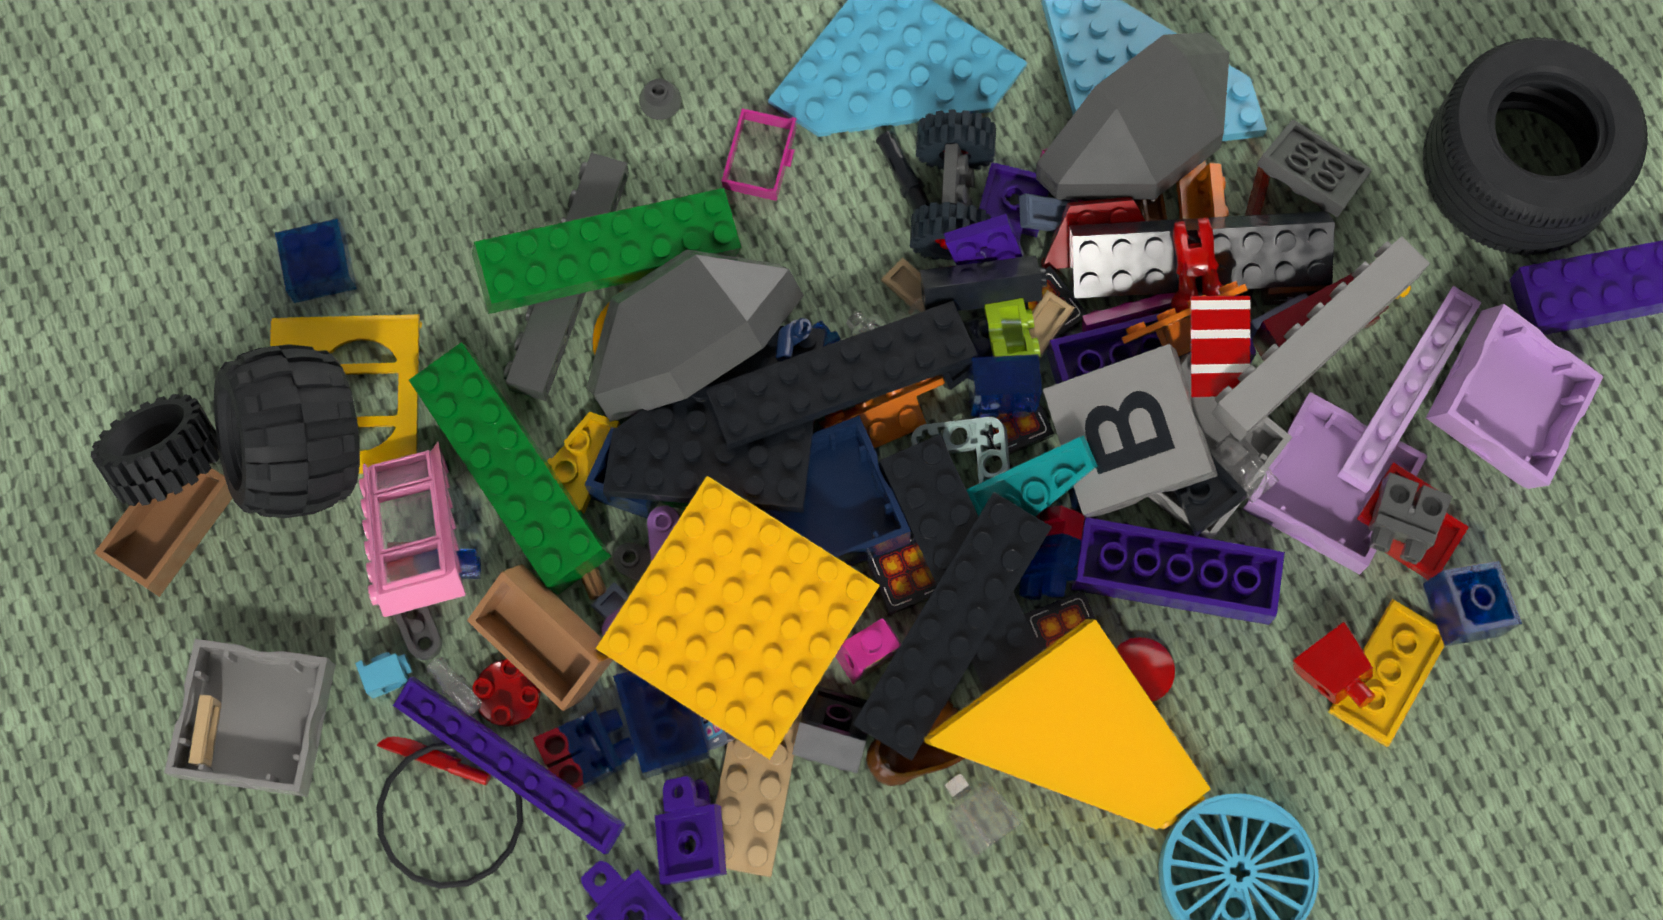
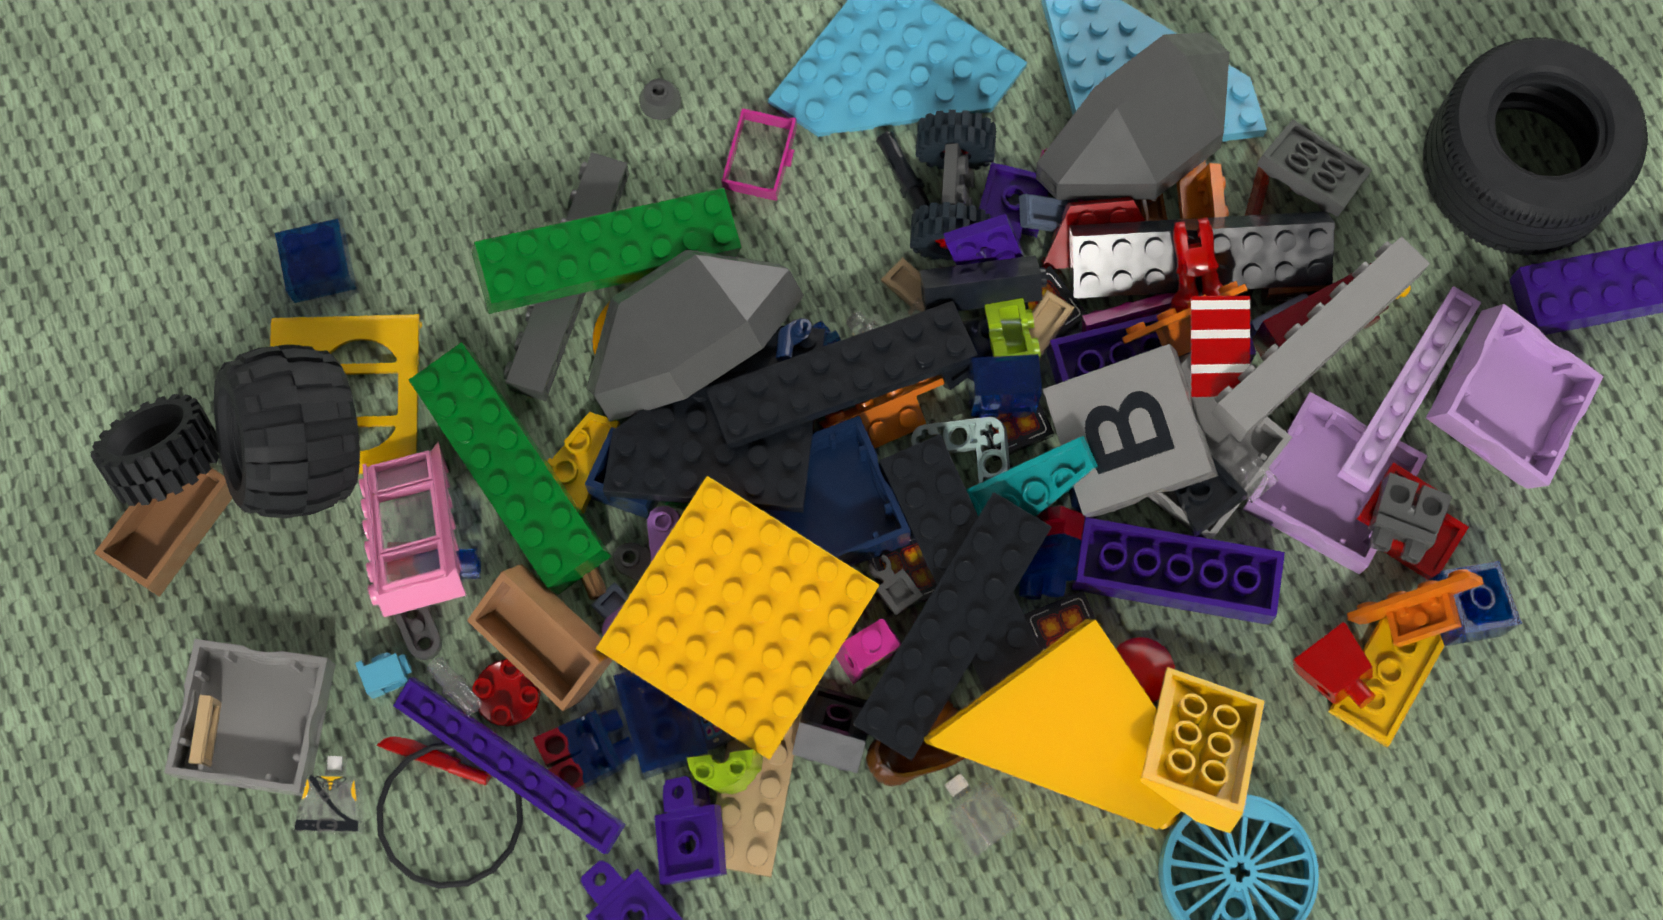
none -> clear torso [294,756,366,835]
none -> lime cylinder [687,749,763,794]
none -> dark grey plate [869,555,923,617]
none -> yellow slope [1140,667,1265,833]
none -> orange bracket [1347,569,1484,647]

